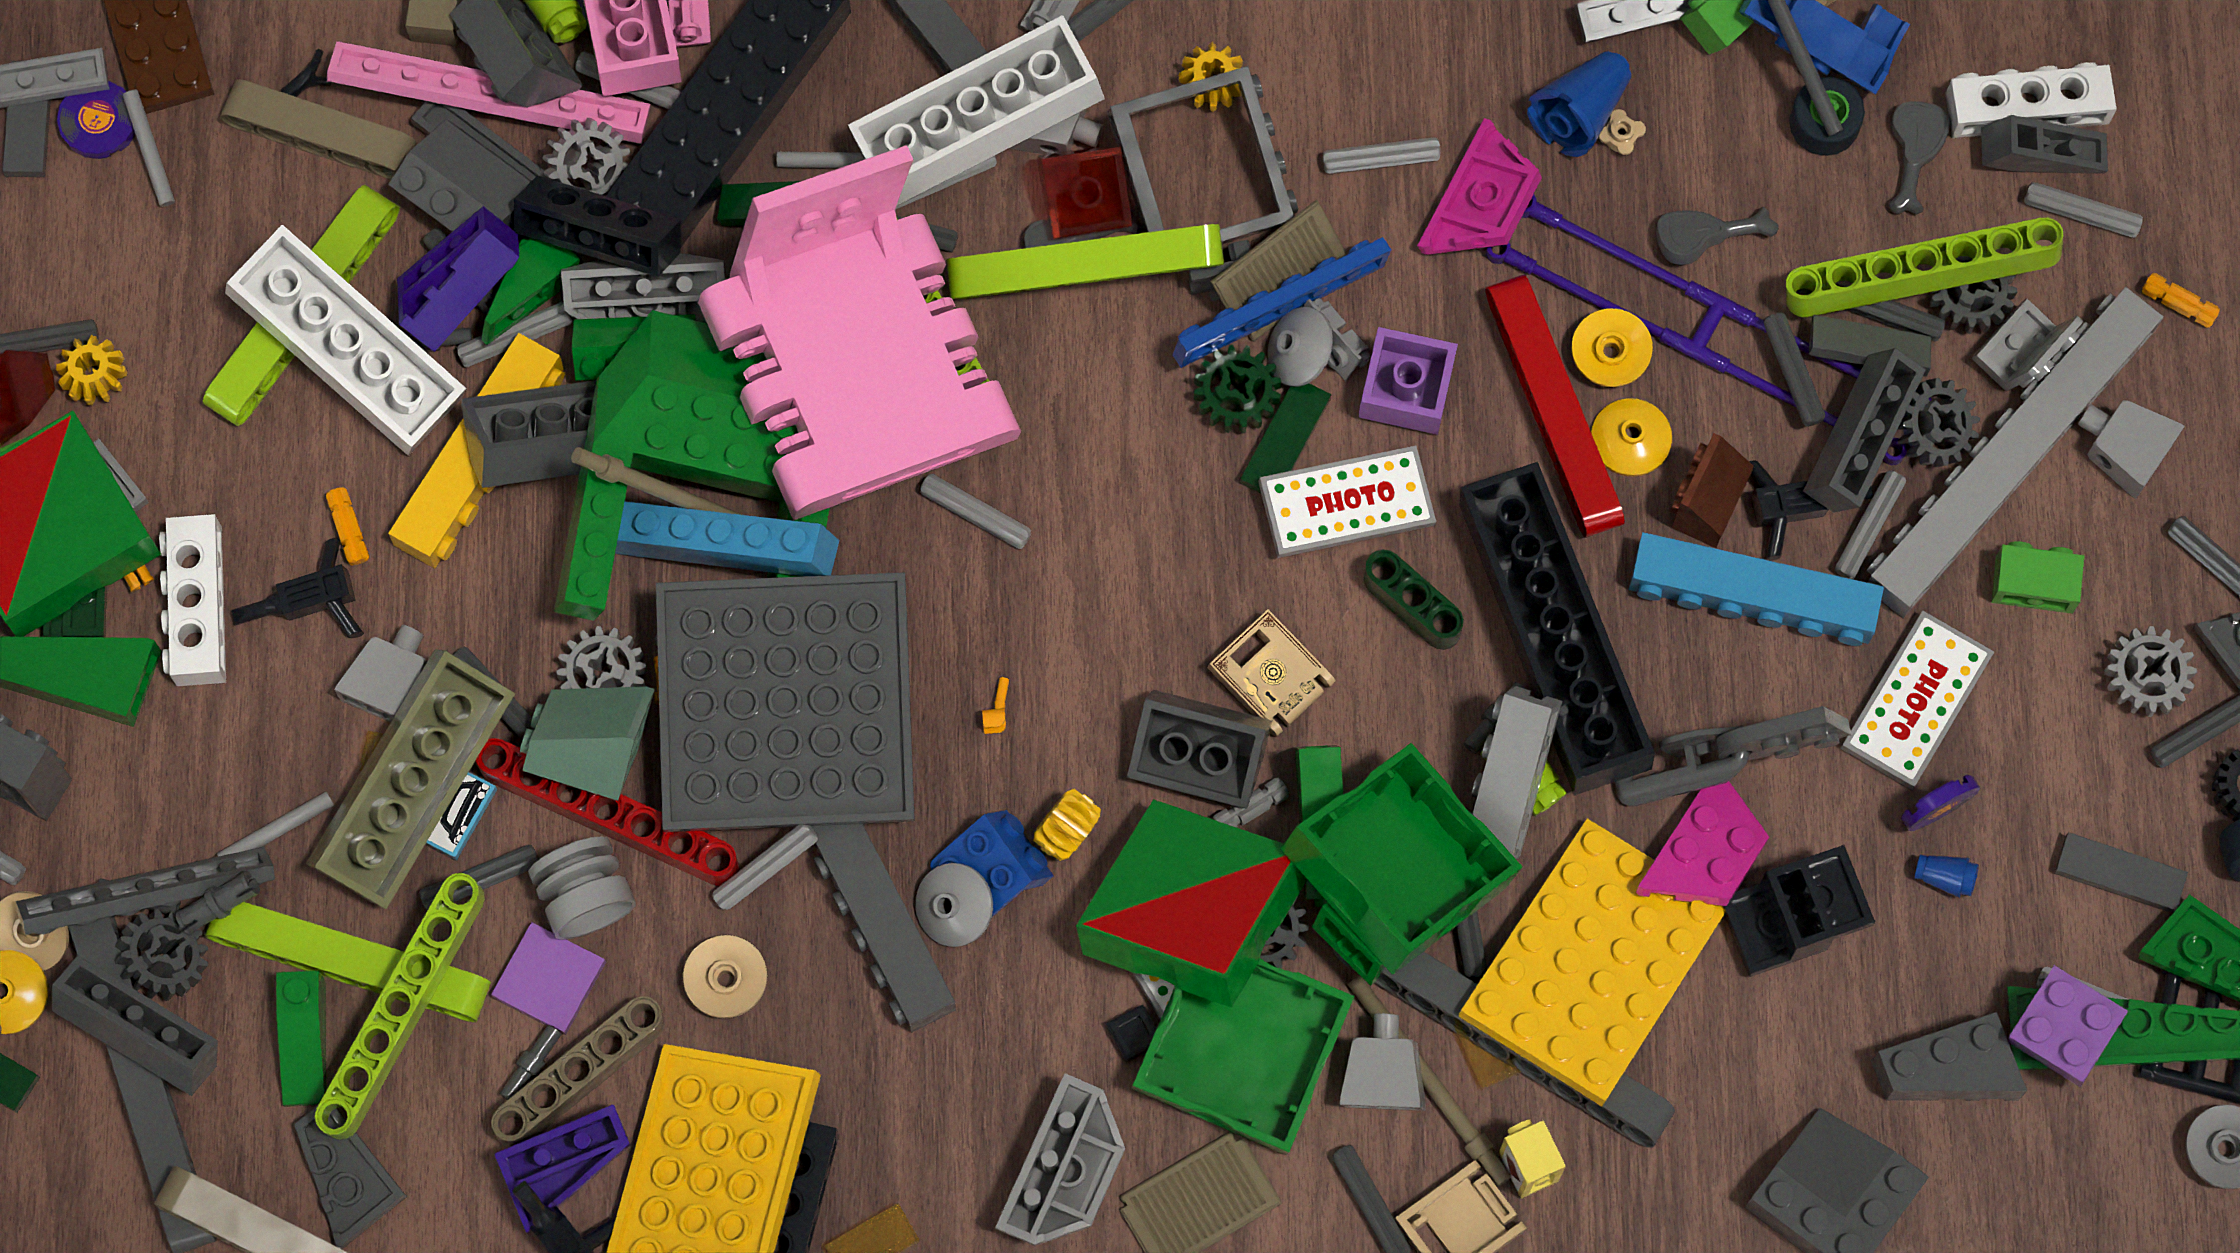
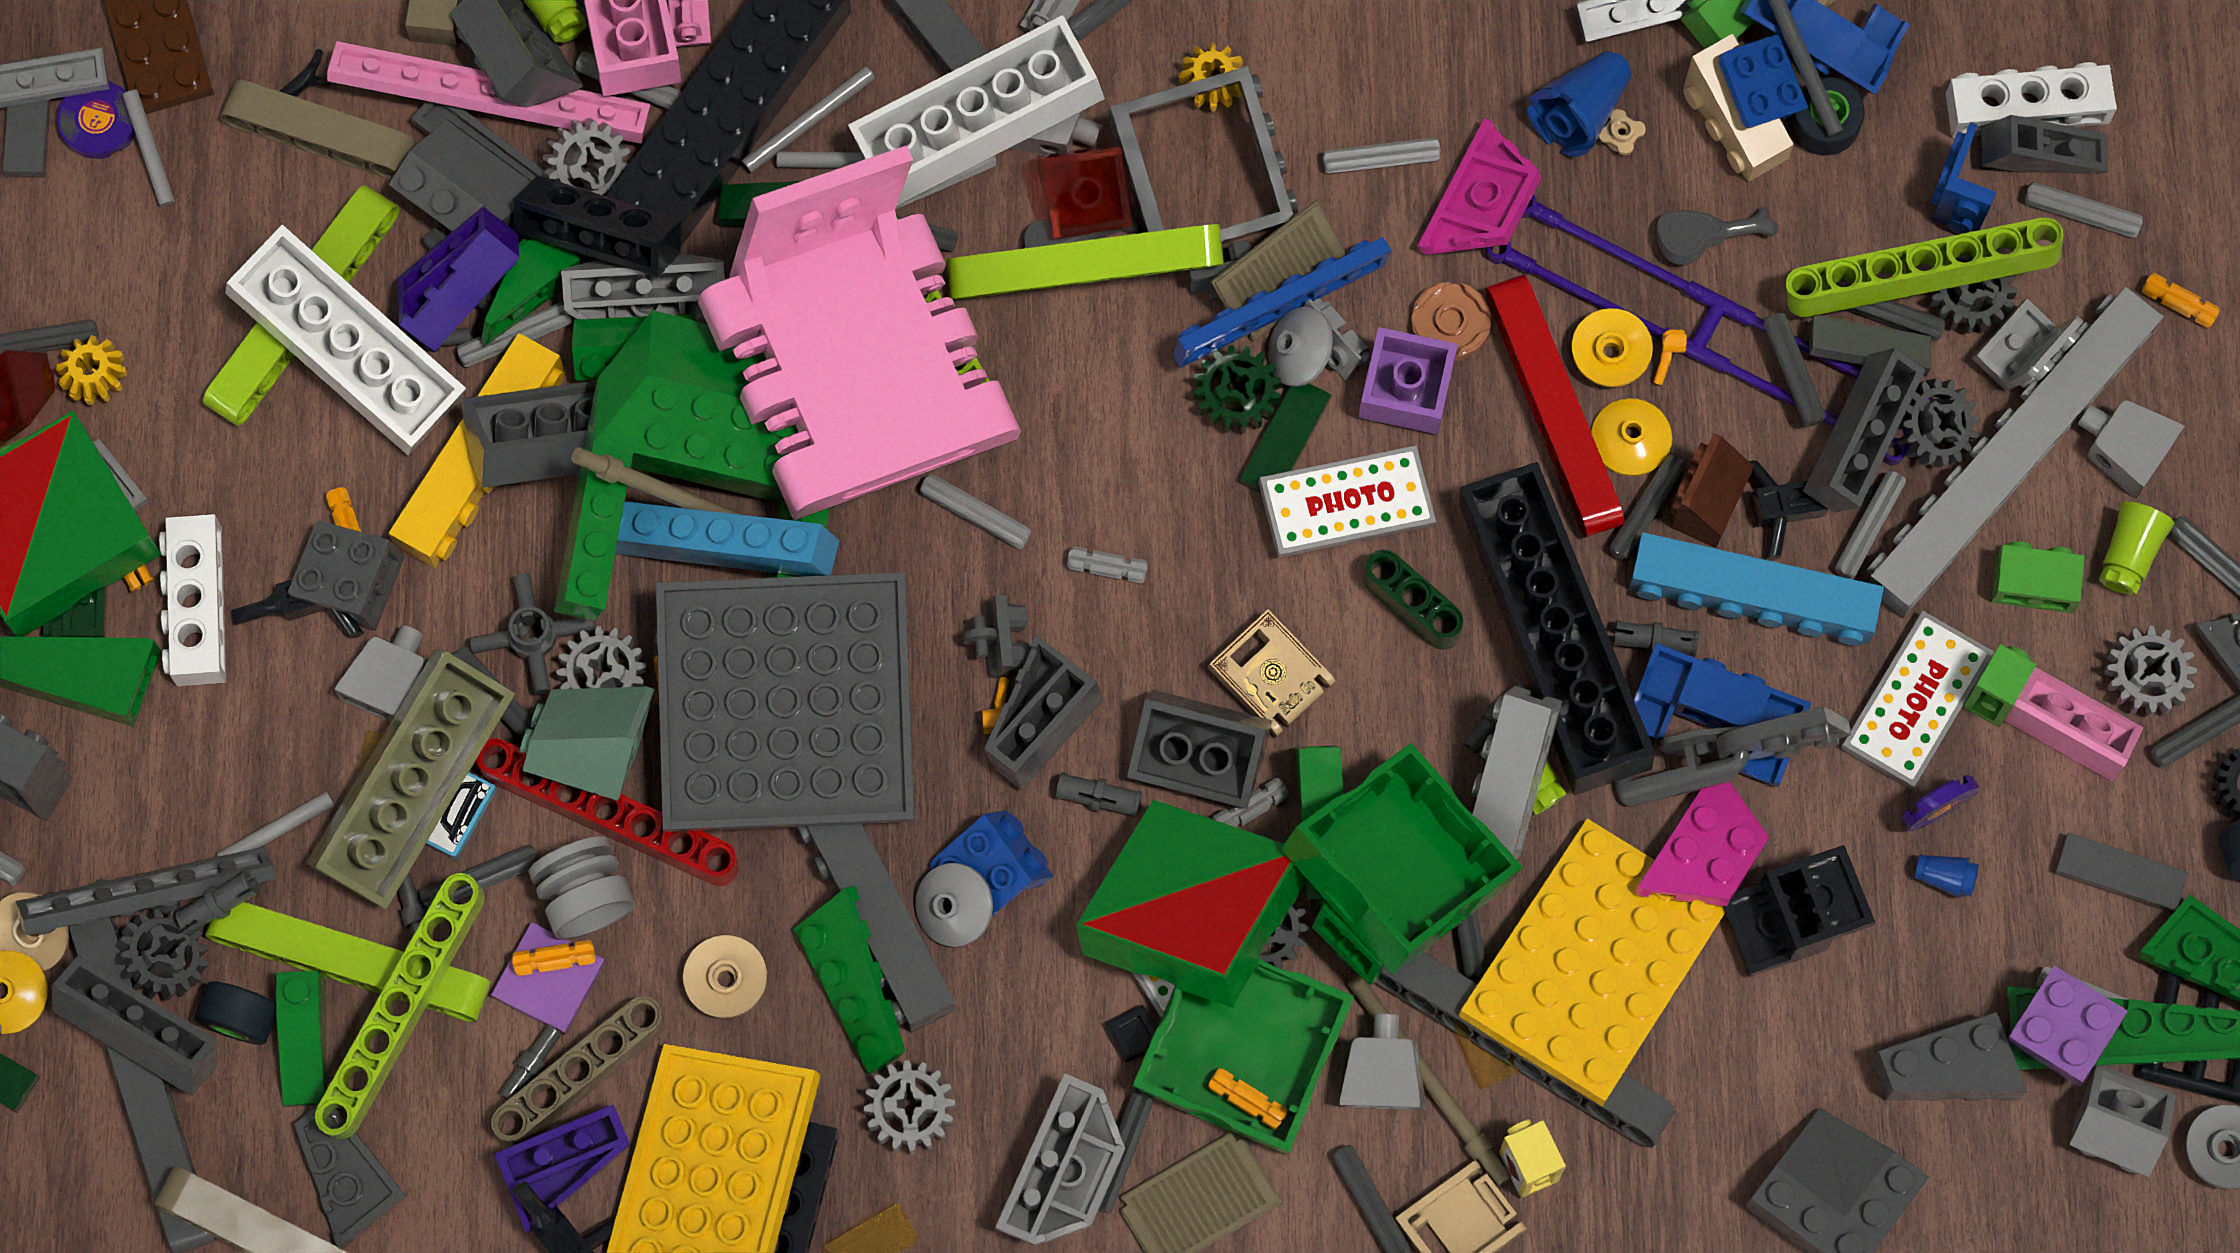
light grey axle [712,824,818,910] -> none
yellow gear [1033,789,1101,861] -> none
dark grey piece [1889,101,1950,215] -> none
none -> black wheel [194,981,276,1045]
none -> dark grey bracket [288,521,405,631]
none -> flat silver bar [398,875,427,937]
none -> dark grey bar [470,573,595,695]
none -> light orange axle [512,940,595,976]
none -> light grey bar [741,66,875,174]
none -> green wing [793,886,906,1074]
none -> light grey gear [864,1060,956,1154]
none -> dark grey hips [962,595,1031,678]
none -> dark grey wedge [984,634,1103,790]
none -> dark grey pin [1056,772,1142,817]
none -> light grey axle [1067,546,1148,583]
none -> dark grey axle [1098,1092,1153,1213]
none -> light orange axle [1208,1068,1287,1129]
none -> nougat tile [1411,282,1491,361]
none -> dark grey axle [1608,454,1686,561]
none -> dark grey pin [1613,620,1699,657]
none -> blue bracket [1634,643,1811,788]
none -> light orange hand [1653,329,1687,385]
none -> tan wedge [1683,33,1794,182]
none -> blue bracket [1718,34,1808,128]
none -> blue bracket [1930,122,1996,234]
none -> bright green brick [1963,644,2037,727]
none -> bright pink slope [2004,667,2144,782]
none -> light grey slope [2070,1066,2176,1177]
none -> lime plant [2099,501,2175,596]

